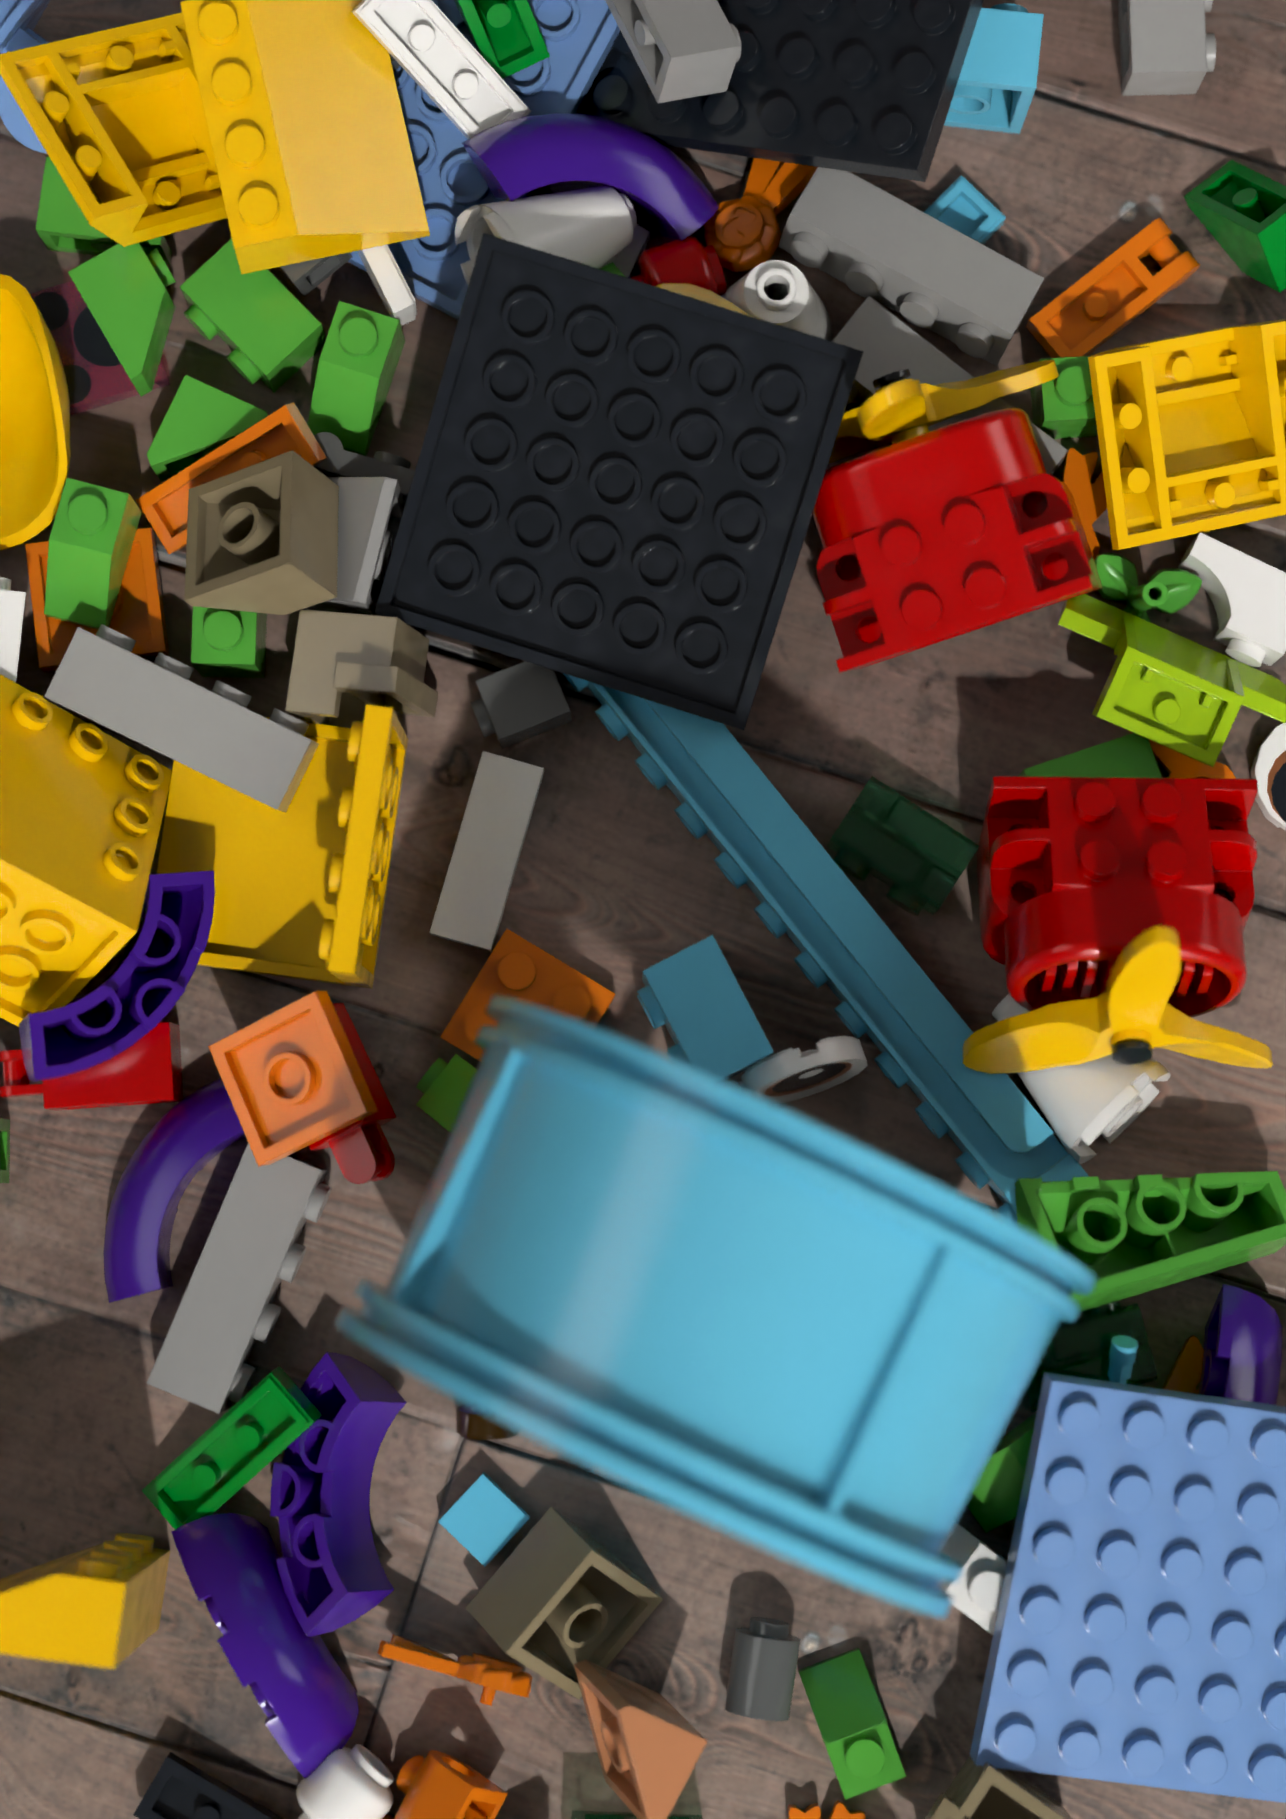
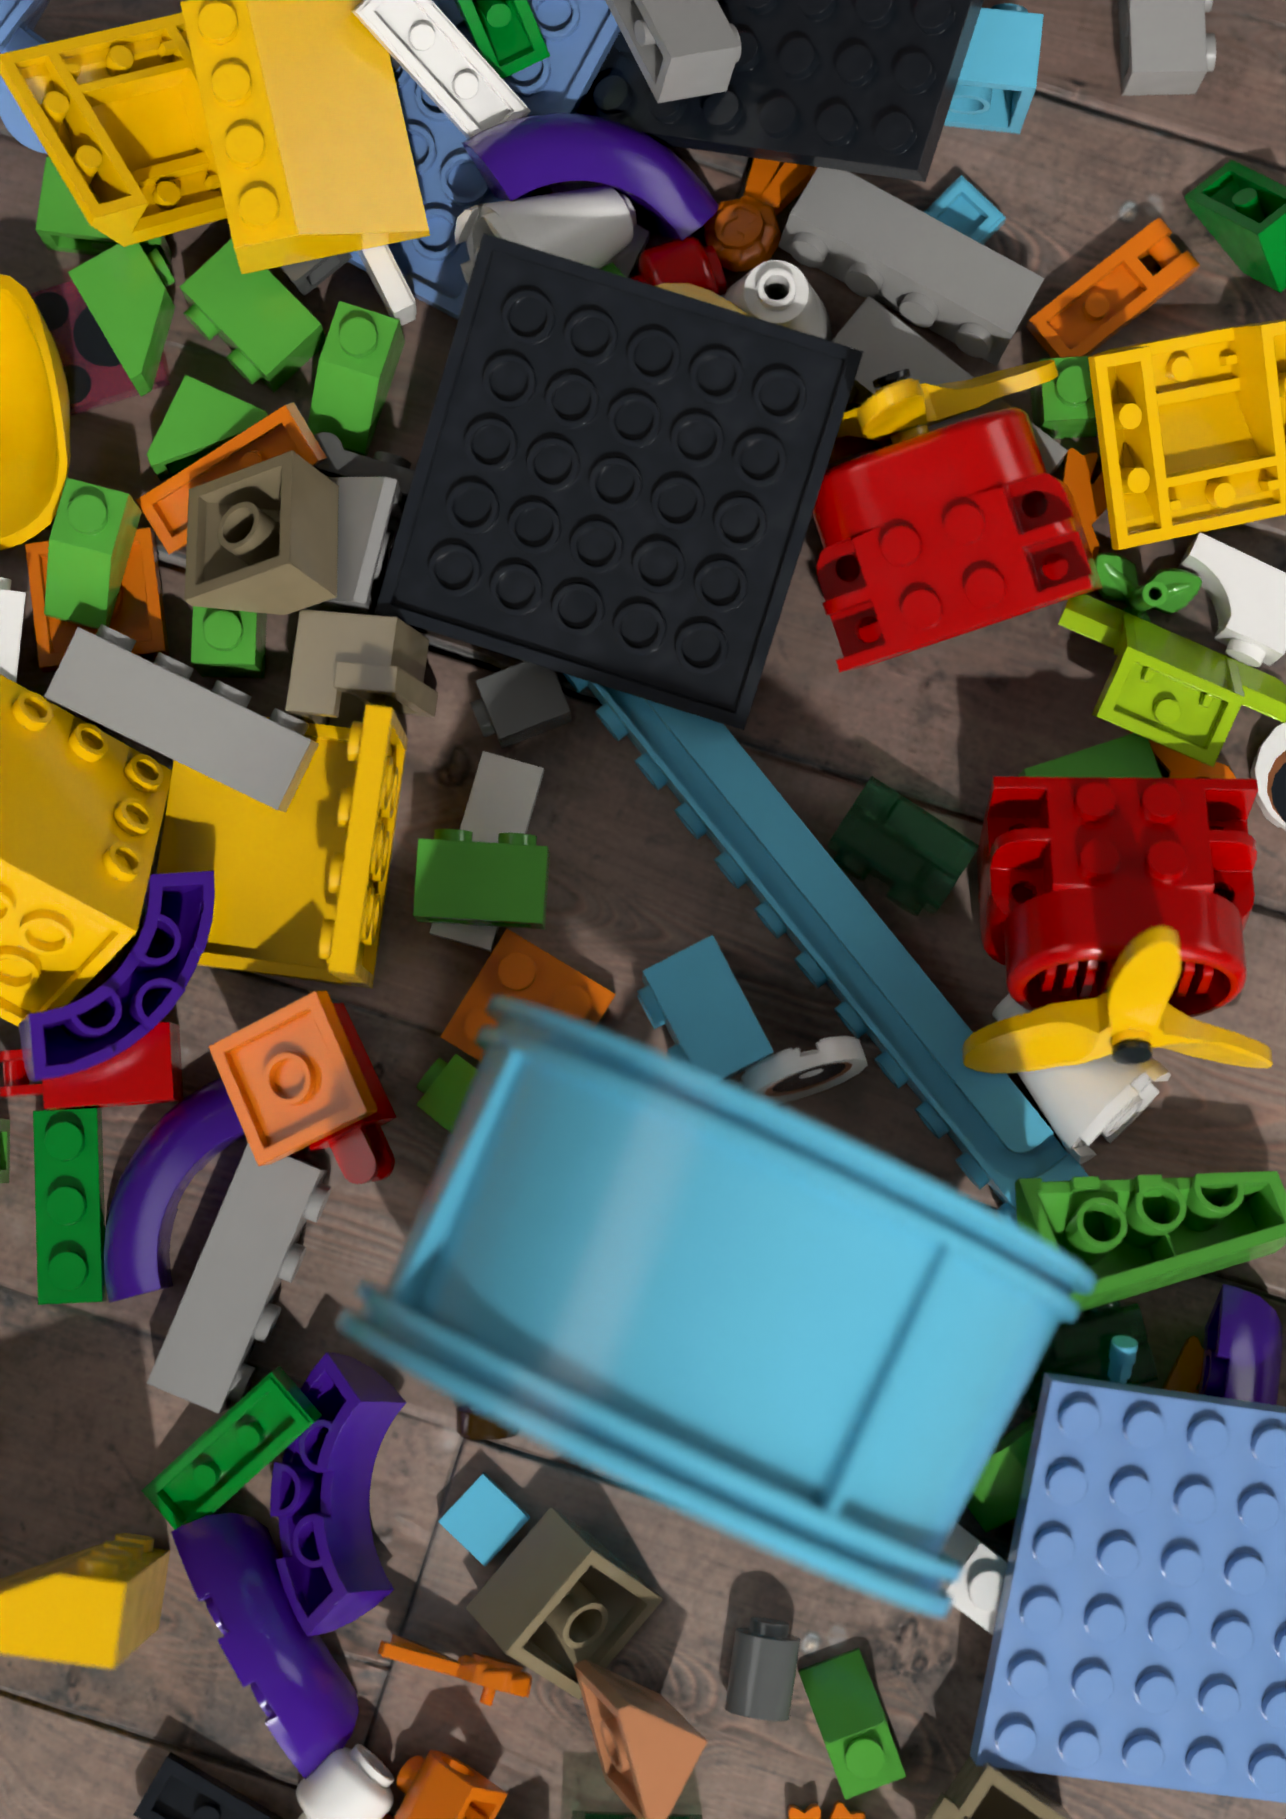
none -> green plate [33,1108,107,1305]
none -> bright green brick [413,829,550,930]

